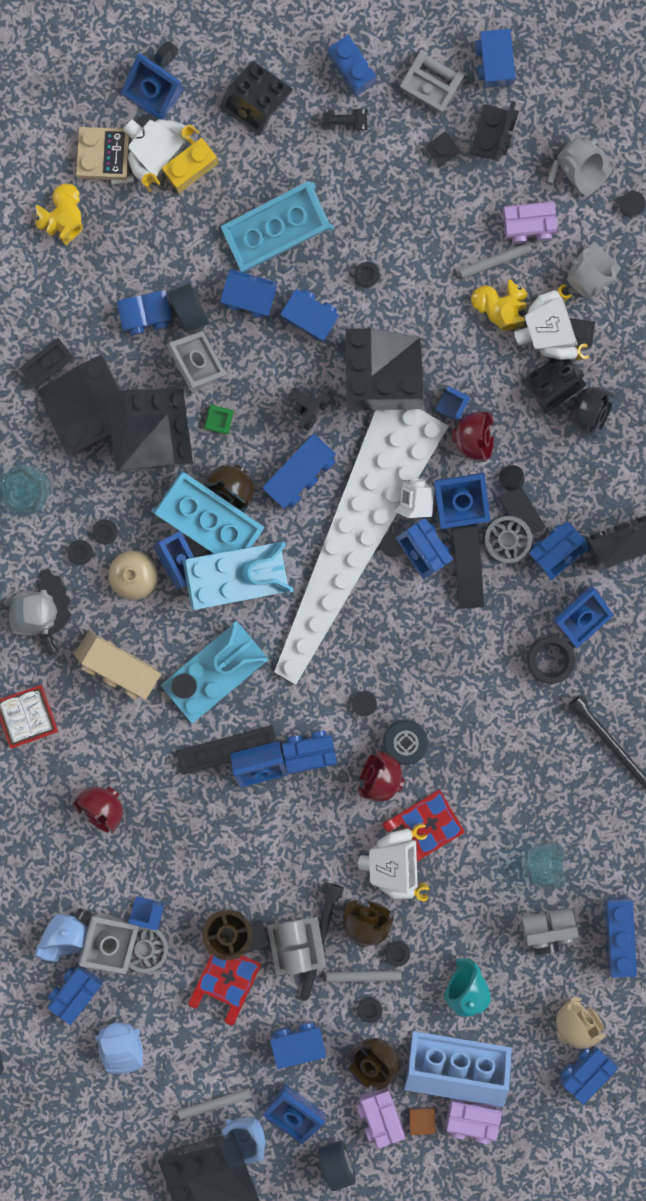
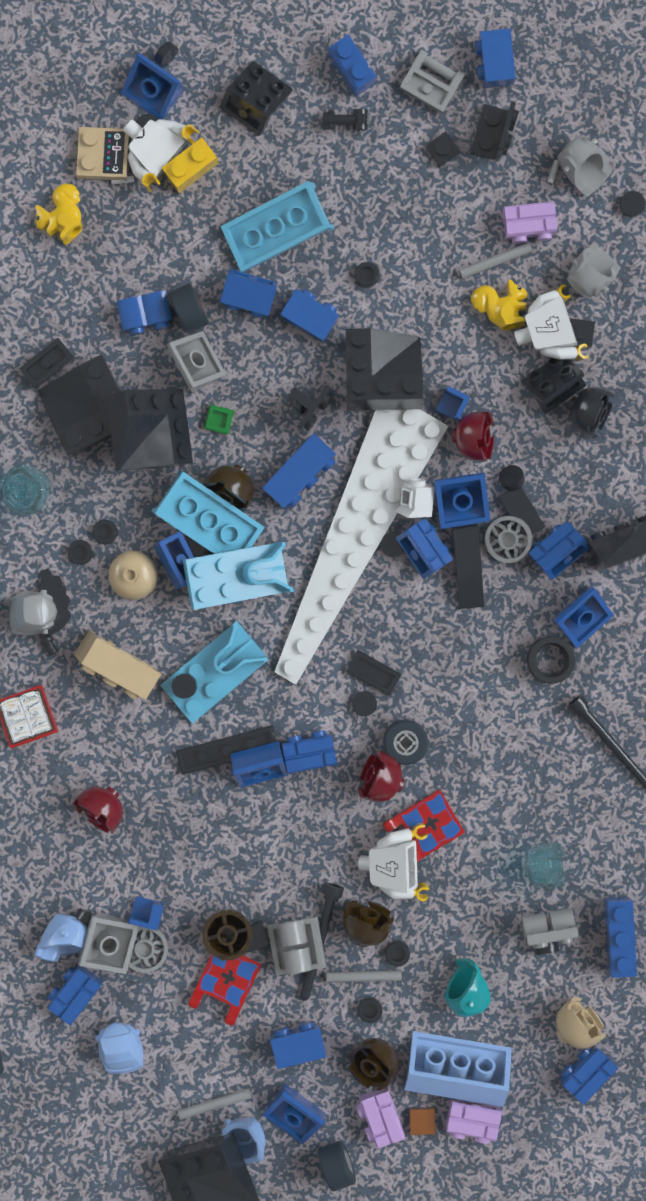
none -> black tile [346,650,402,696]

